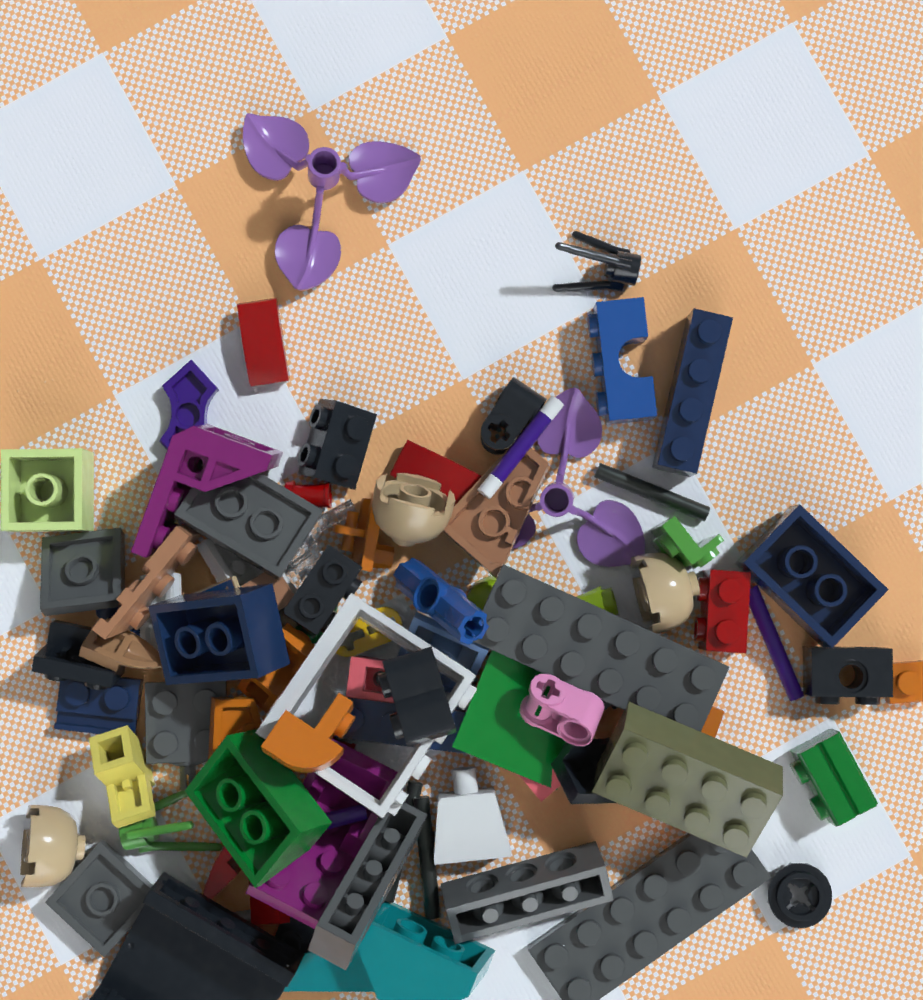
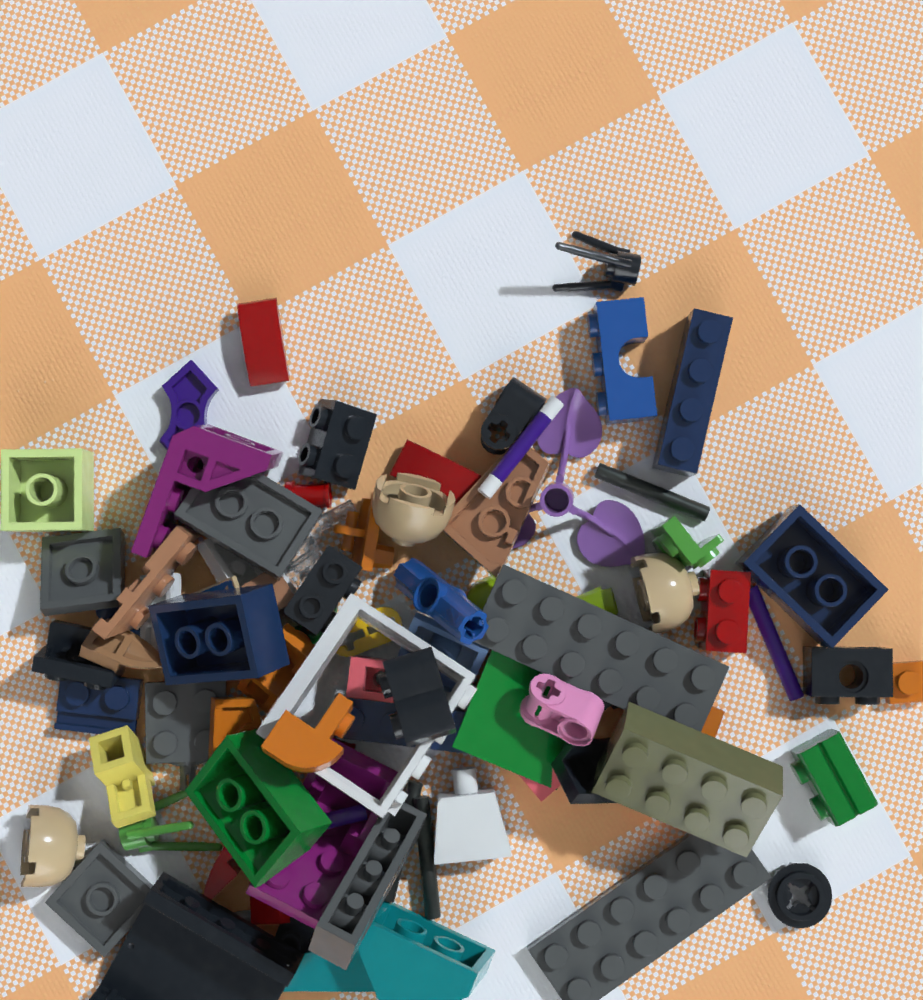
medium lavender plant [243,113,421,291] -> none
dark grey brick [440,841,614,944] -> none

